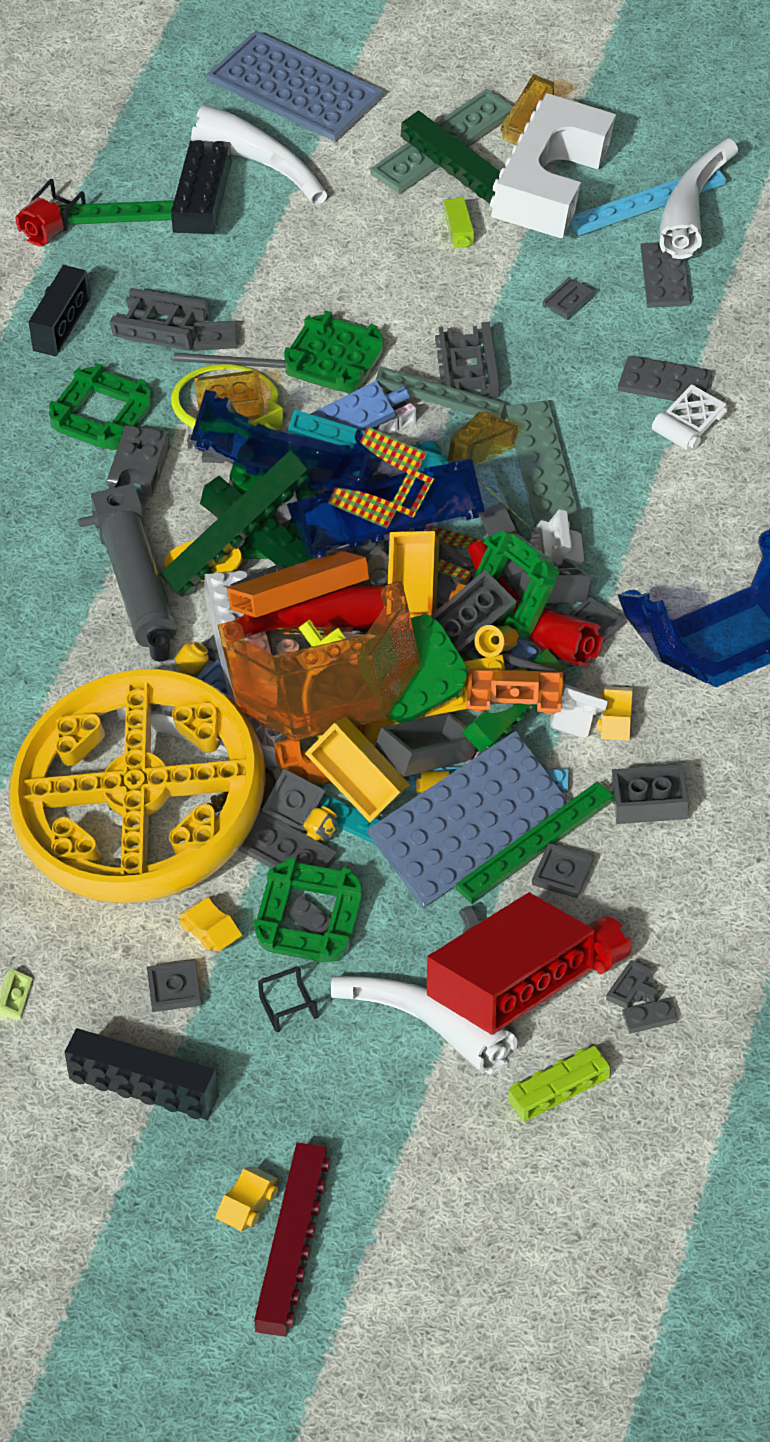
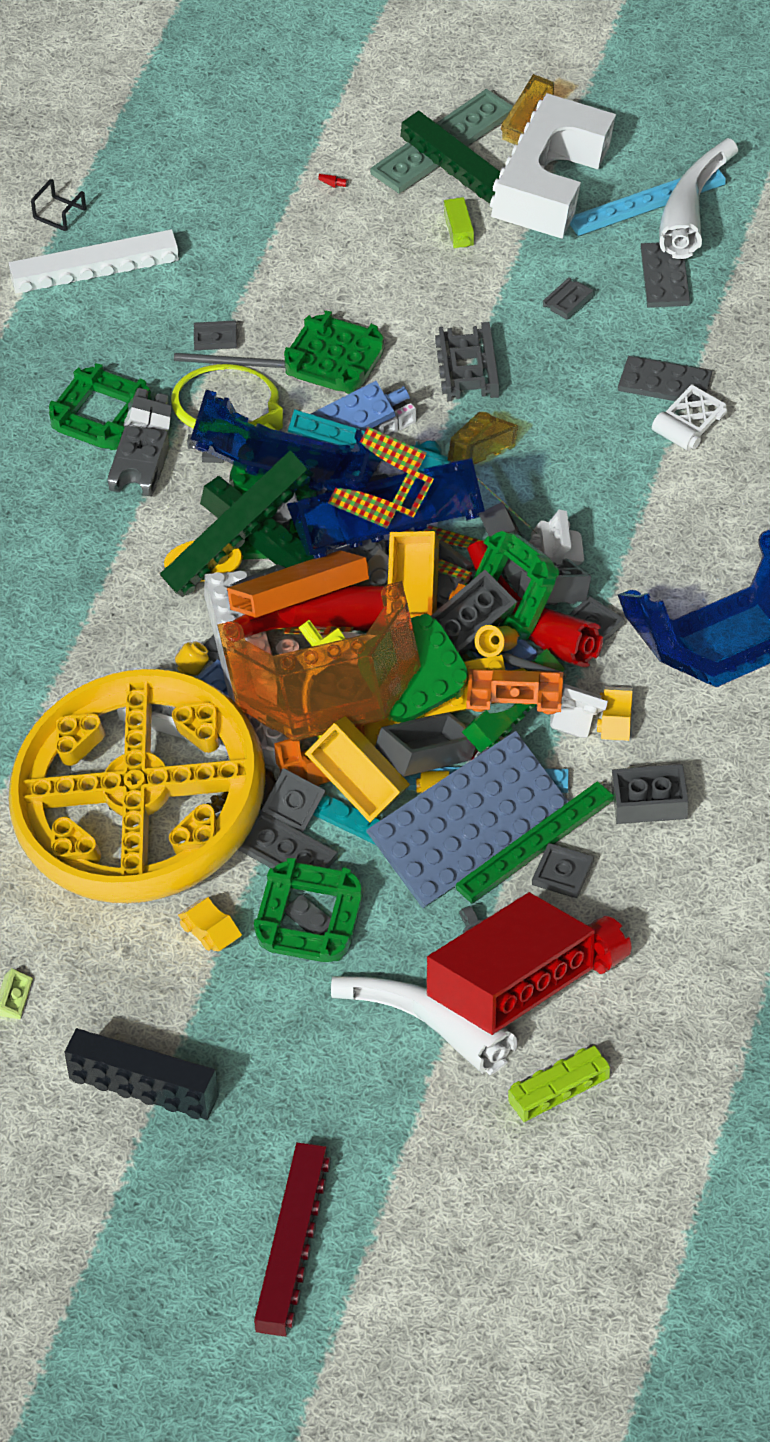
red brick [15,197,64,246] -> none
black brick [28,265,90,357] -> none
green plate [58,200,174,225] -> none
dark grey piece [78,483,177,662] -> none
dark grey fence [110,288,210,351] -> none
dark grey plate [147,960,201,1012] -> none
black brick [171,140,232,234] -> none
white brick [191,104,327,205] -> none
clear yellow brick [194,370,265,423] -> none
sand blue plate [207,30,383,142] -> none
yellow brick [215,1166,279,1231] -> none
black piece [258,967,318,1033] -> none
yellow head [303,806,339,842] -> none
sand green plate [375,366,505,422] -> none
sand green plate [506,400,582,533] -> none
dark grey hinge [606,960,659,1008] -> none
dark grey plate [622,998,677,1034] -> none
none -> white brick [9,229,179,294]
none -> hips [124,388,172,431]
none -> red bar [318,173,347,188]

